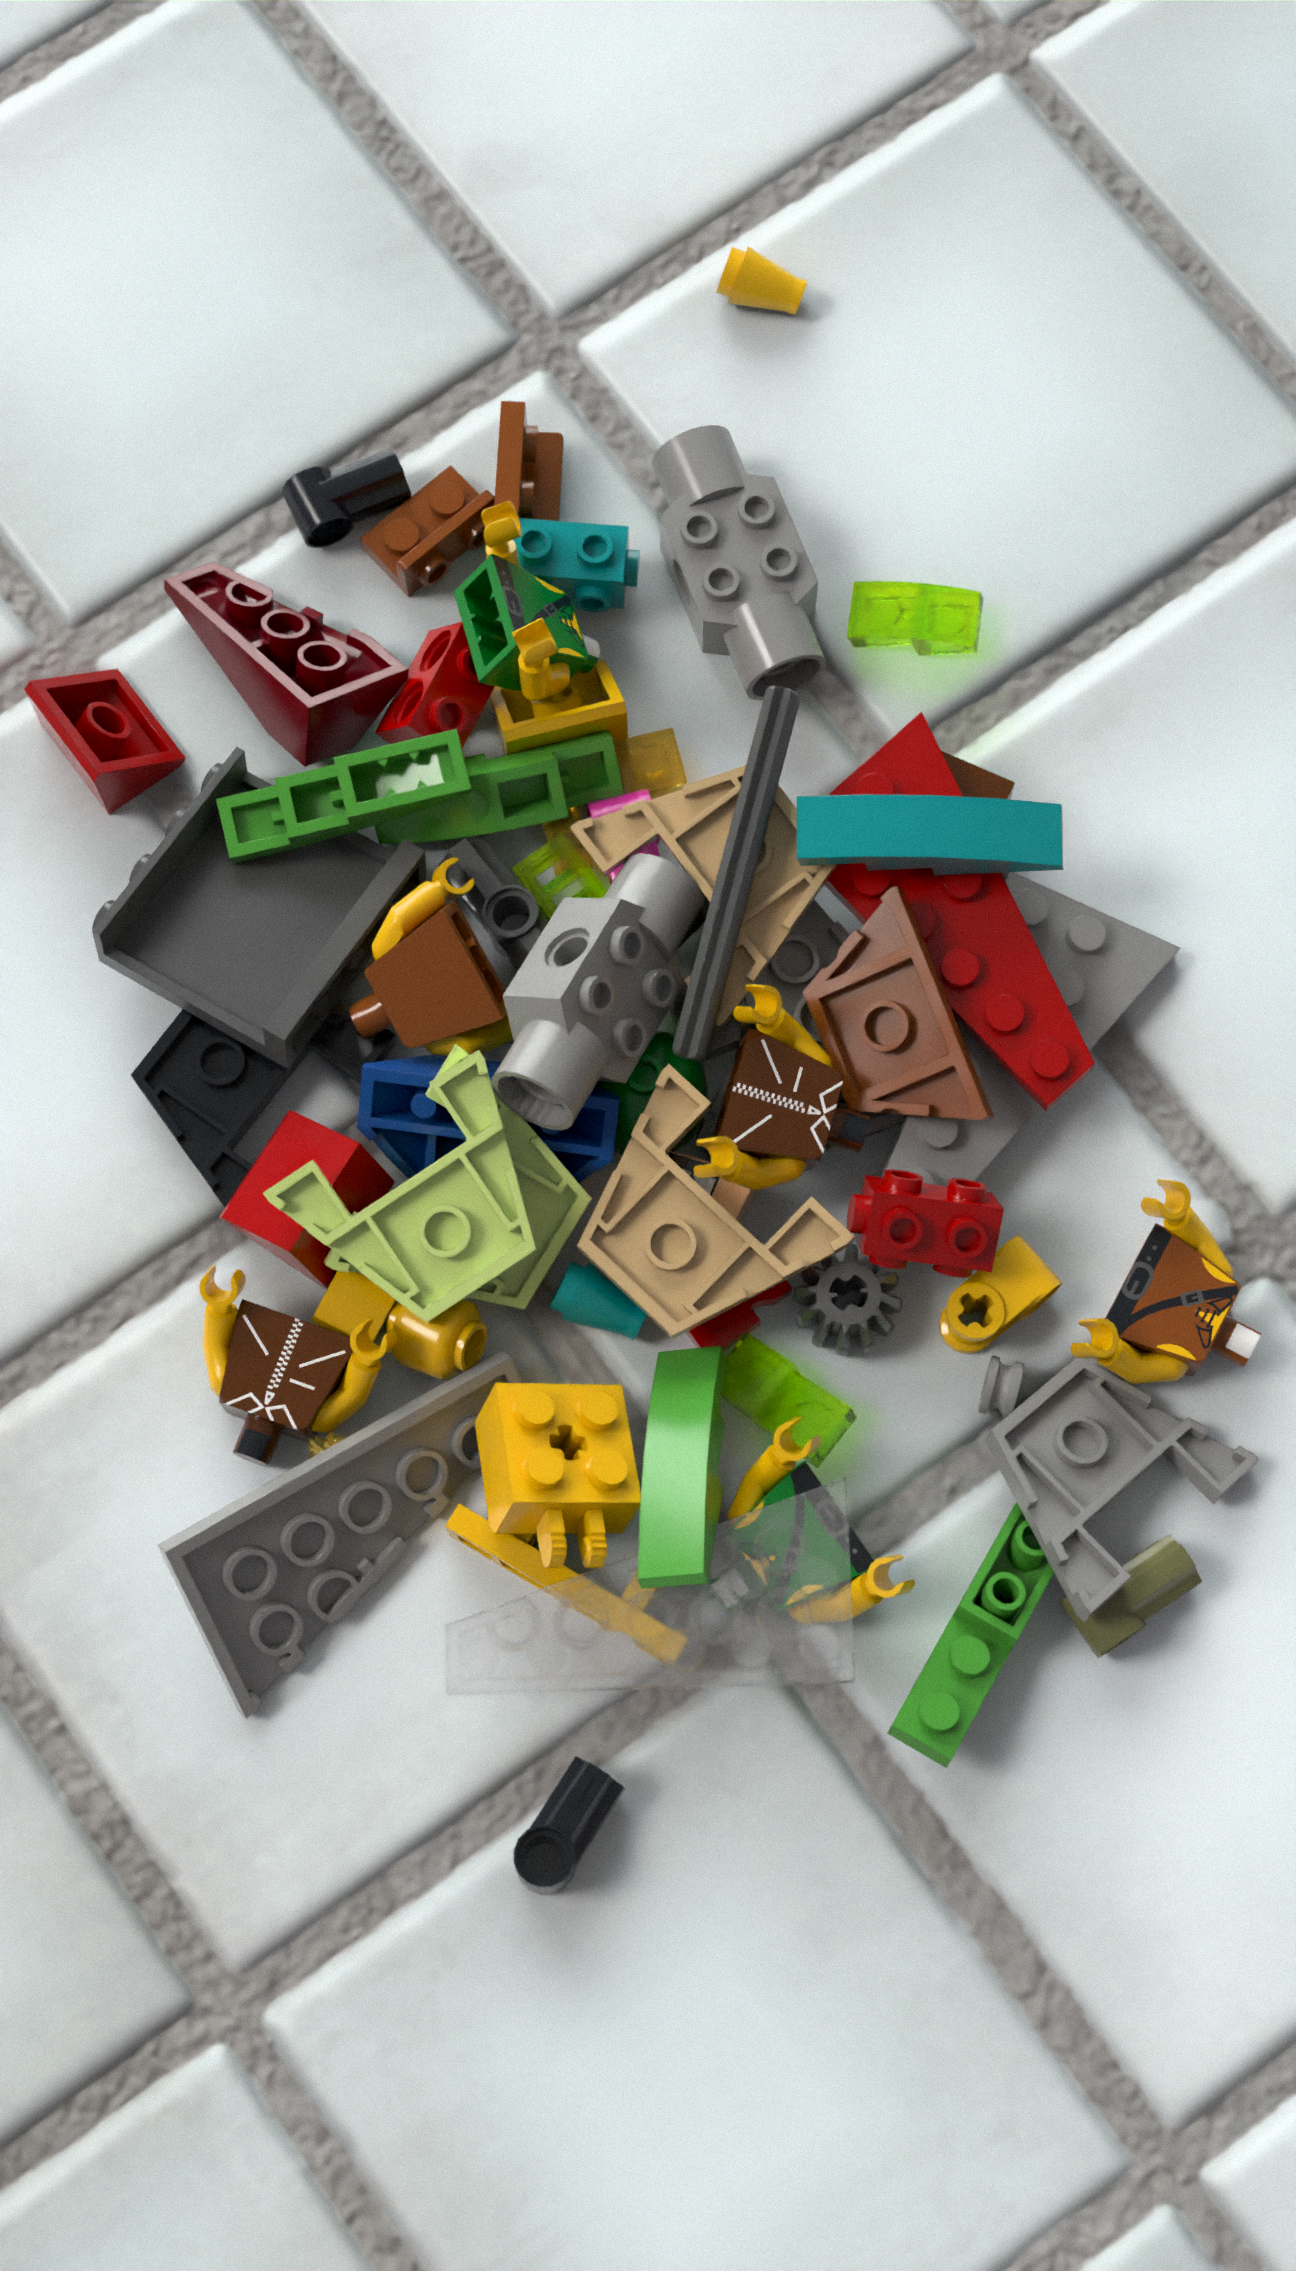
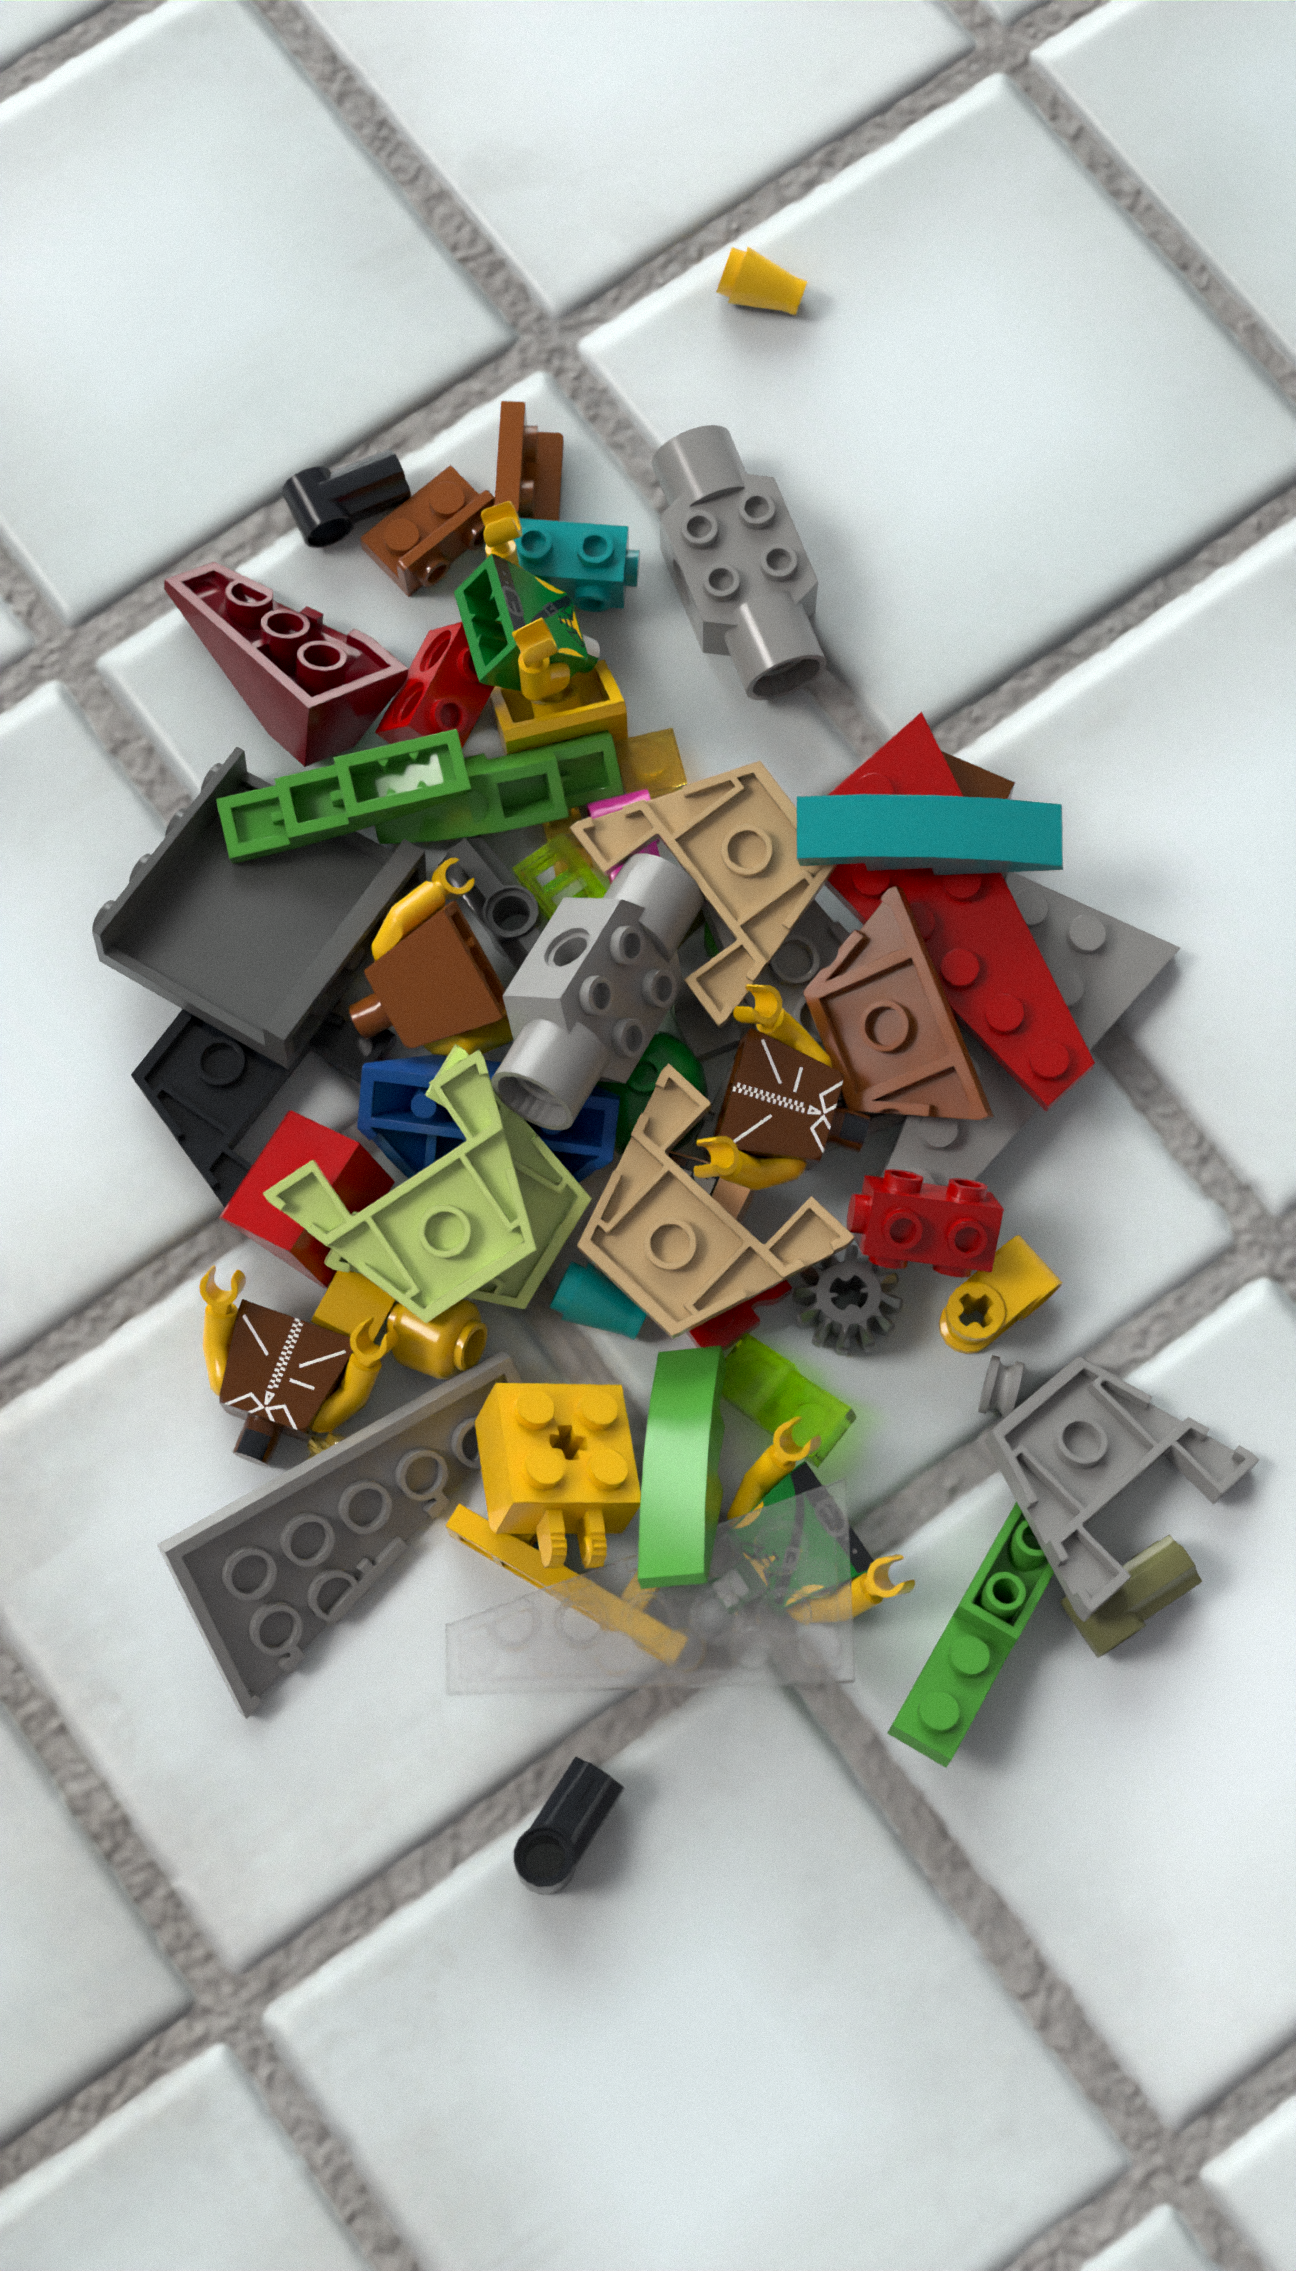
red slope [24,669,186,815] -> none
dark grey axle [672,686,800,1062] -> none
clear neon green slope [847,581,984,655] -> none
torso [1070,1179,1261,1384] -> none

